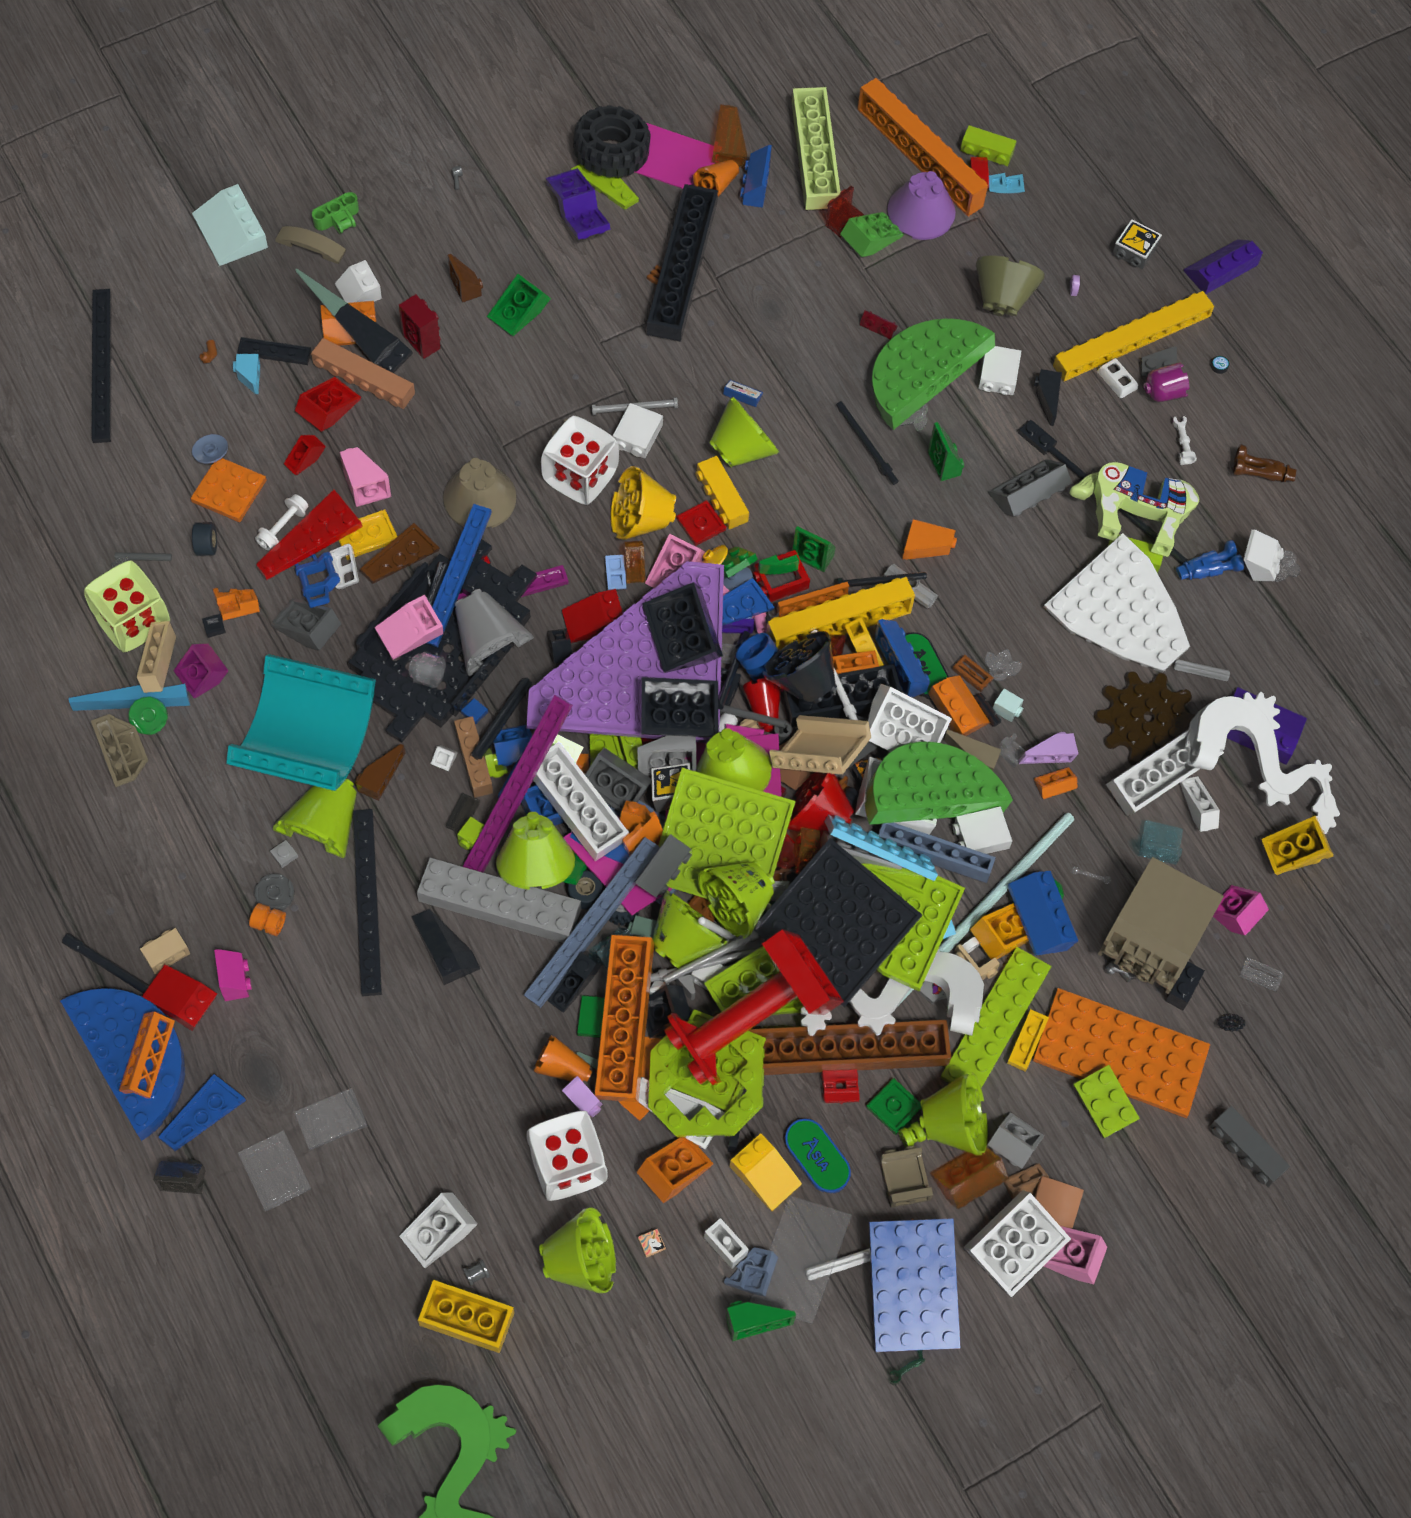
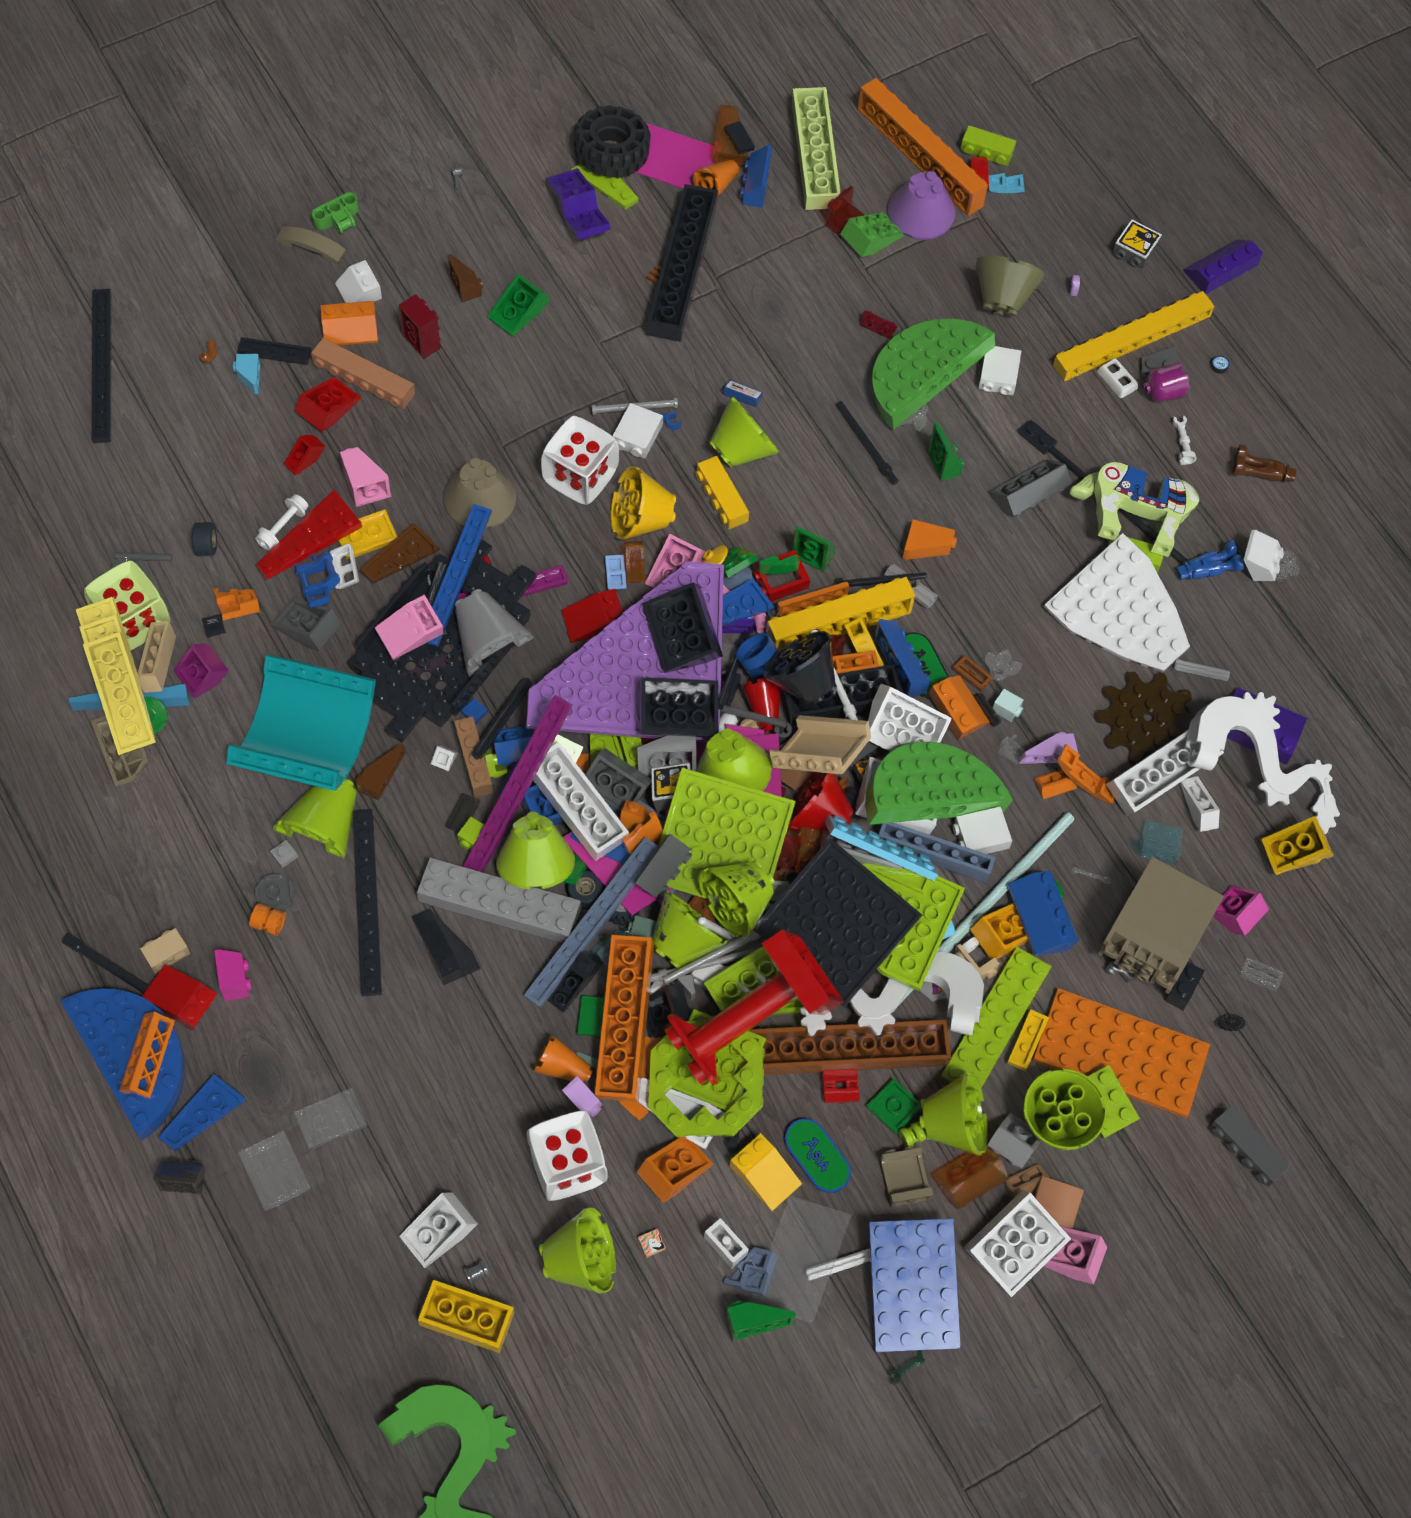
orange plate [190,458,267,522] -> none
light aqua slope [192,184,268,266] -> none
sand blue dish [192,434,228,464] -> none
black plate [295,269,413,373] -> none
clear piece [409,652,446,688] -> none
black slope [548,628,572,664] -> none
red tile [676,500,726,546] -> none
dark tan slope [944,729,1001,771] -> none
black slope [1034,369,1062,426] -> none
none -> light yellow slope [76,597,156,755]
none -> blue piece [658,412,681,430]
none -> black tile [724,121,755,155]
none -> lime cone [1024,1069,1107,1150]
none -> orange slope [1057,744,1115,804]

